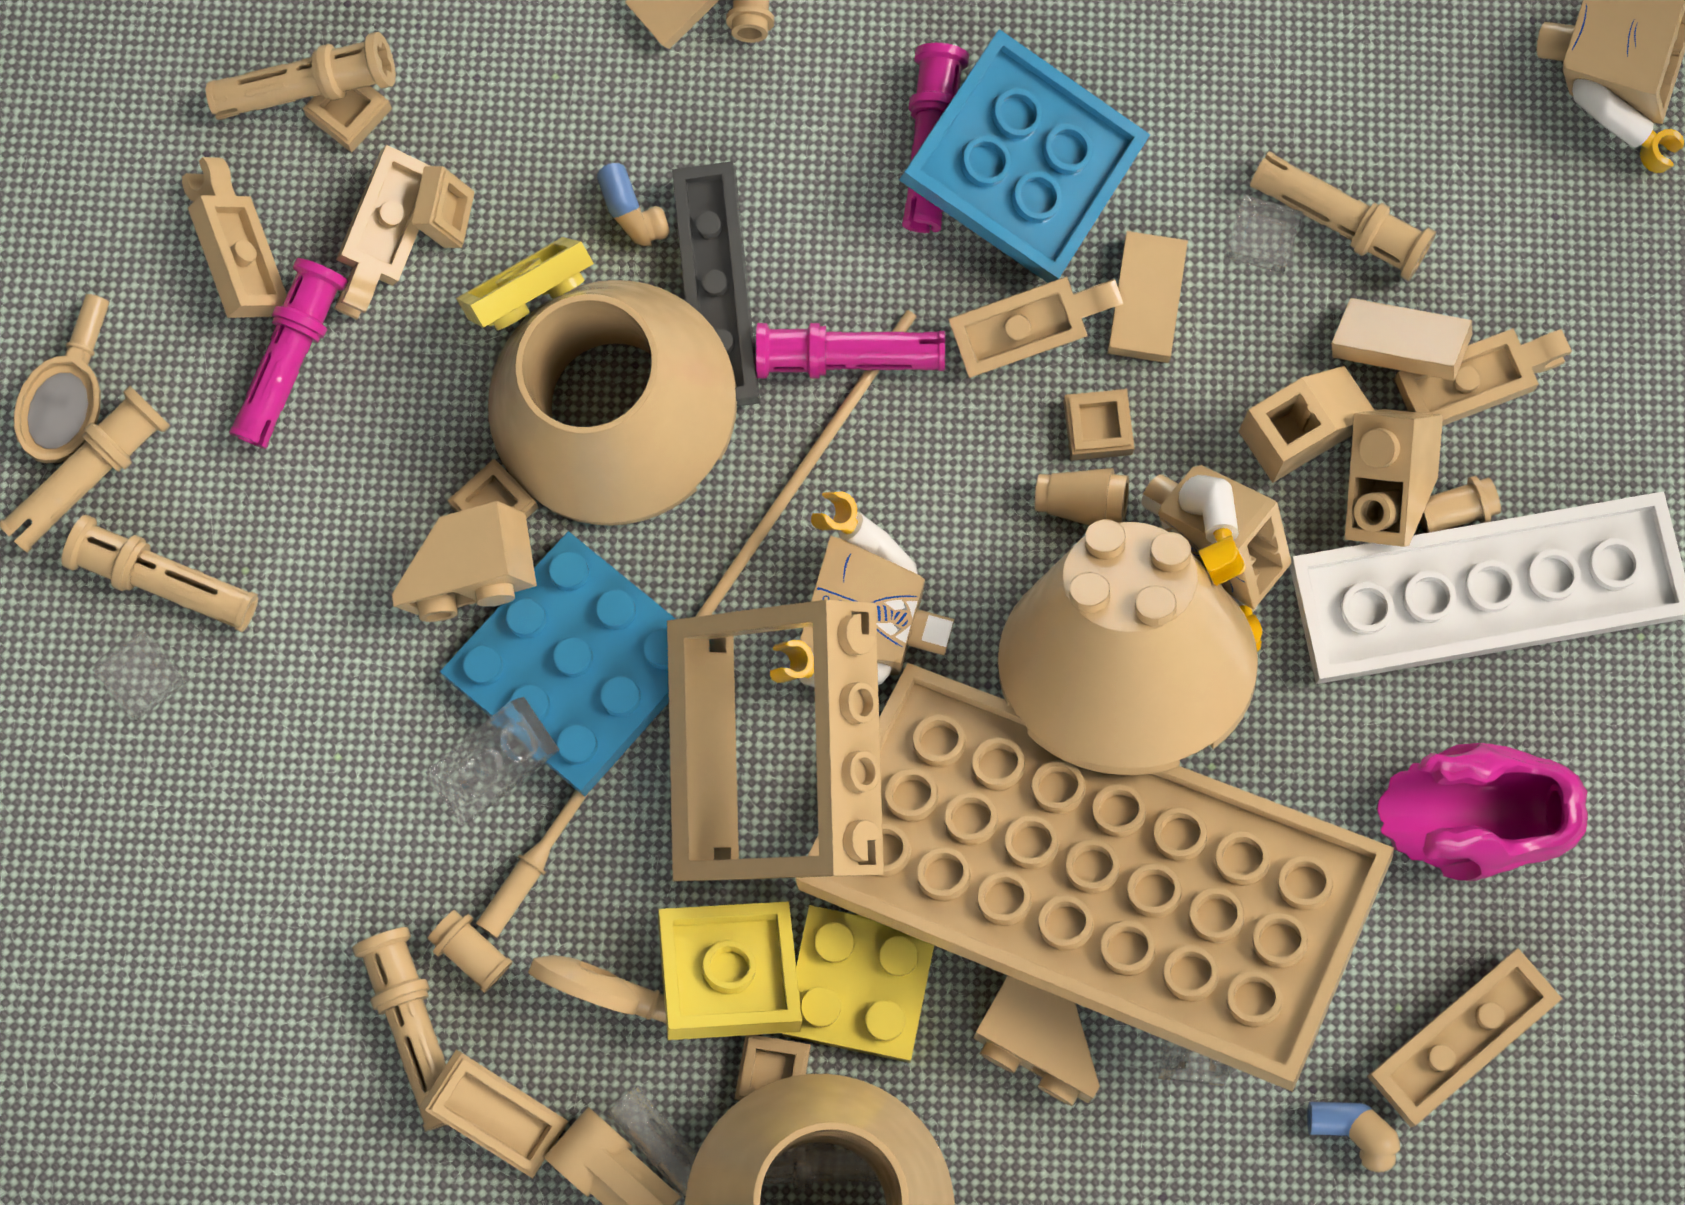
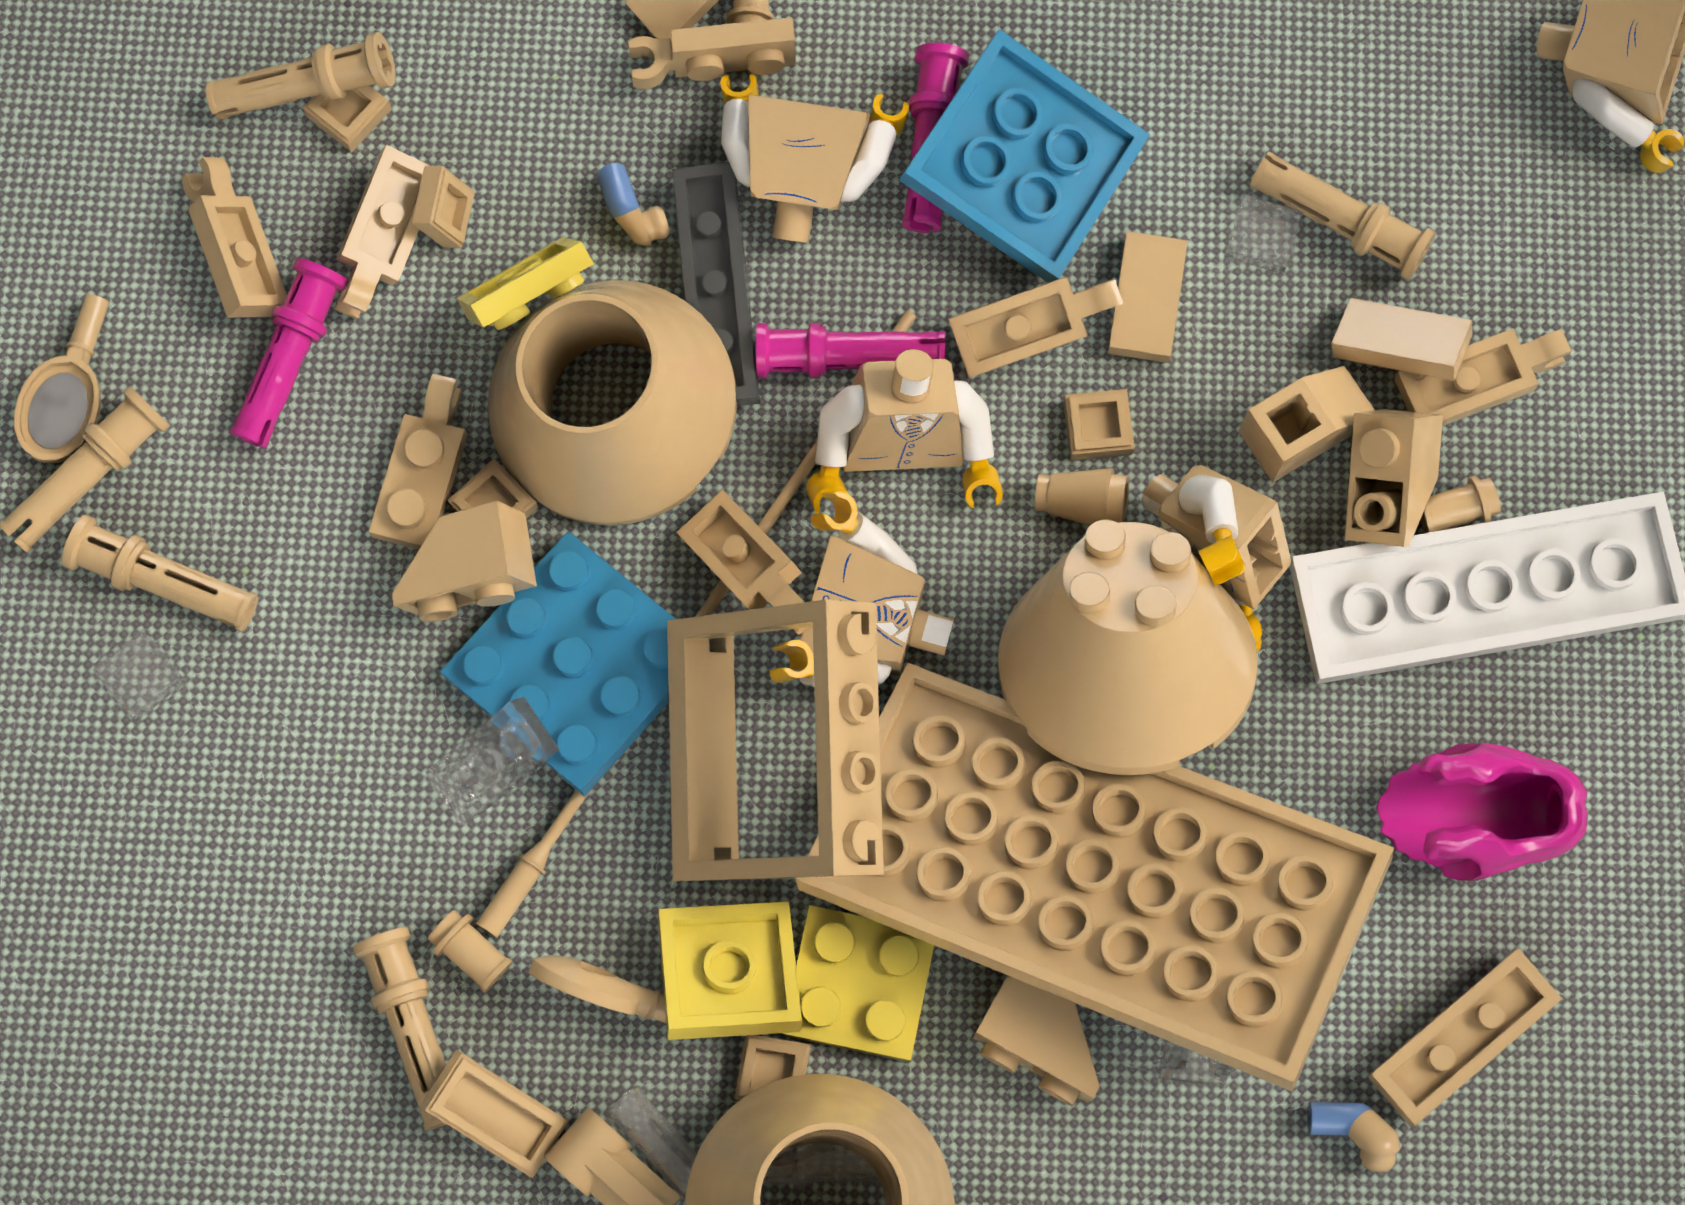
none -> tan plate [369,374,468,550]
none -> tan plate [628,17,796,89]
none -> tan plate [676,490,808,635]
none -> tan torso [720,74,909,243]
none -> torso [806,349,1003,513]

